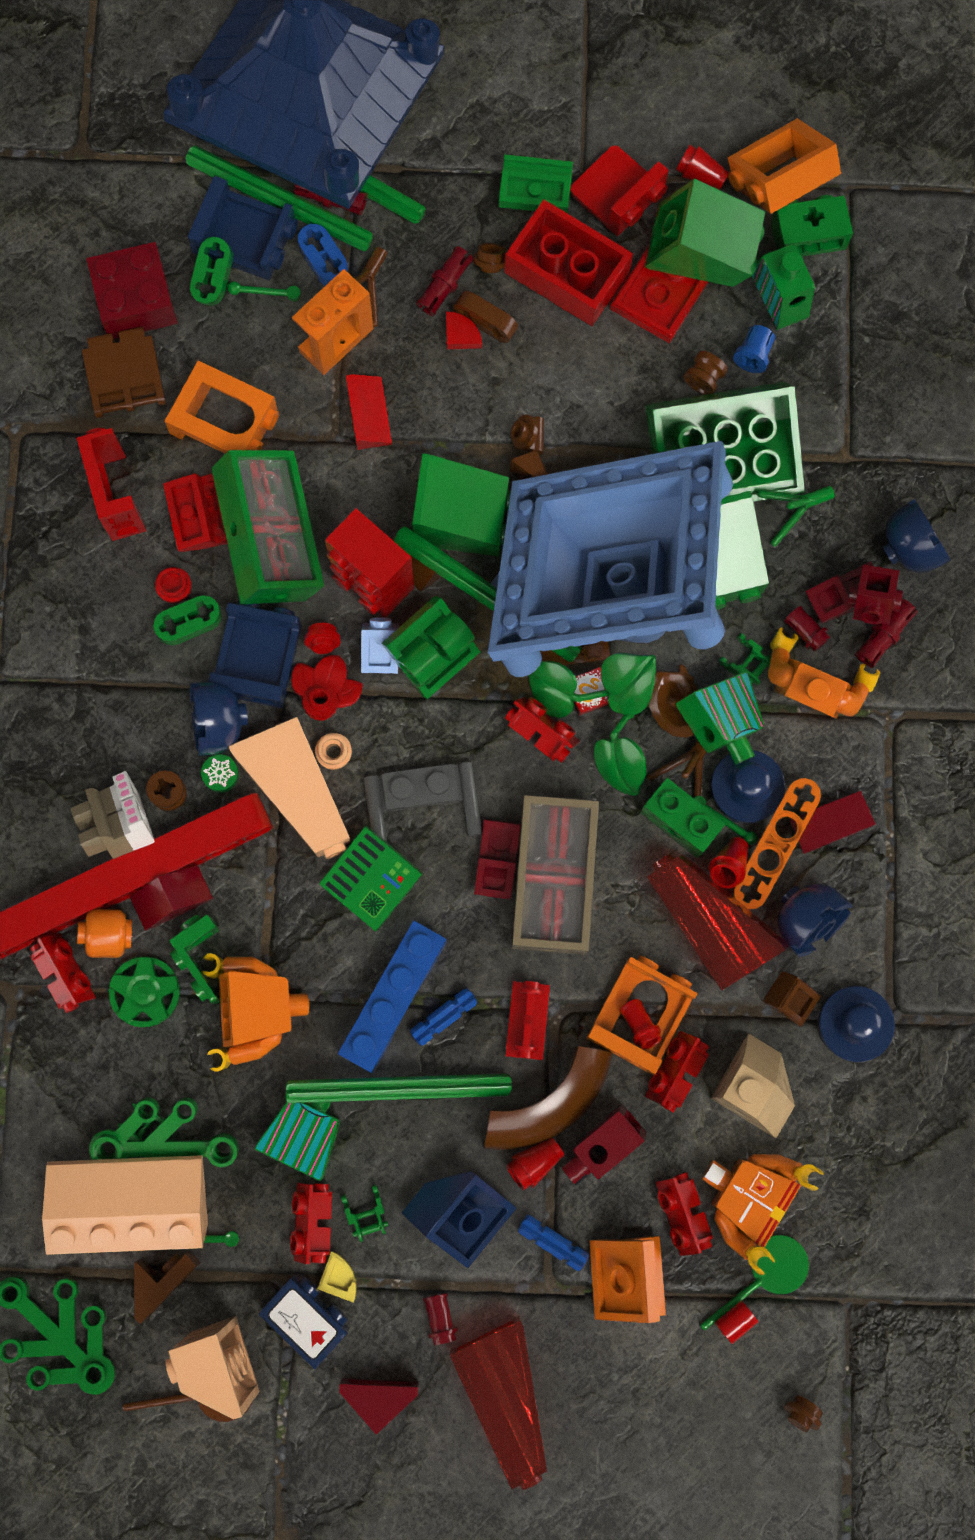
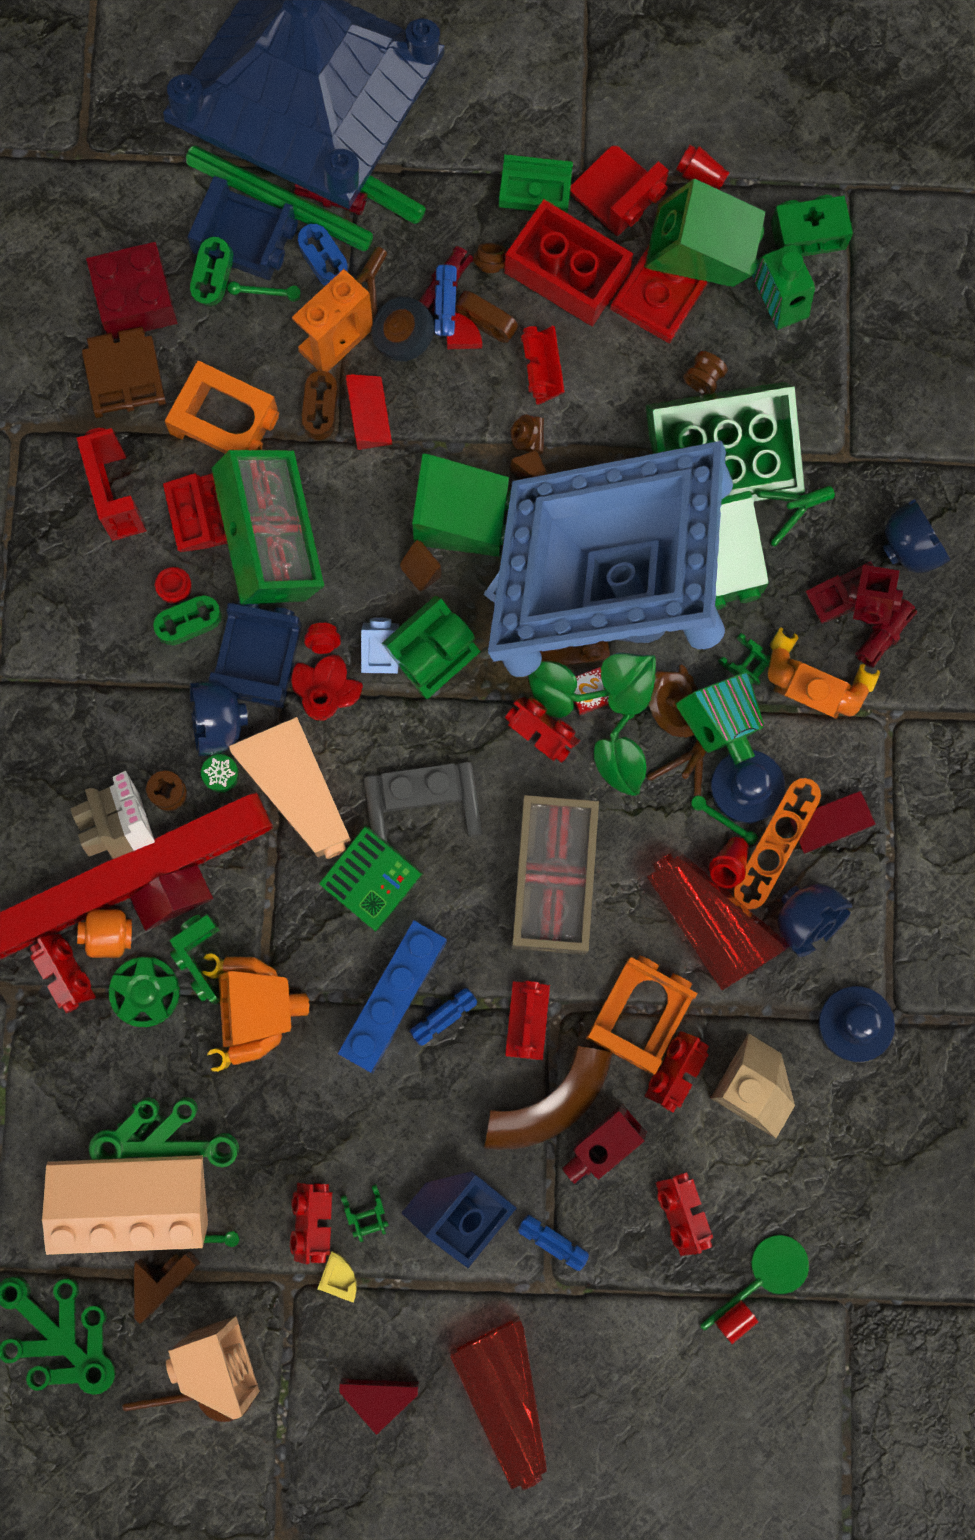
torso [255,1102,341,1181] -> none
brick [258,1275,349,1369] -> none
green axle [285,1073,512,1103] -> none
light nougat plate [315,733,352,770] -> none
red brick [325,508,414,618] -> none
green axle [393,526,582,662] -> none
dark red pin [423,1293,458,1345] -> none
dark red slope [474,819,521,900] -> none
red cone [506,1137,565,1191] -> none
orange bracket [589,1236,666,1323] -> none
red pin [620,999,661,1050] -> none
green brick [640,778,726,859] -> none
orange torso [701,1154,824,1275] -> none
orange window [728,118,841,214] -> none
blue bush [733,325,775,373] -> none
reddish brown slope [763,972,821,1027] -> none
dark red pin [784,605,830,652] -> none
reddish brown plate [784,1395,823,1432] -> none
none -> reddish brown beam [302,370,338,440]
none -> black wheel [371,297,435,362]
none -> blue axle [434,265,457,337]
none -> red hinge [521,326,565,405]

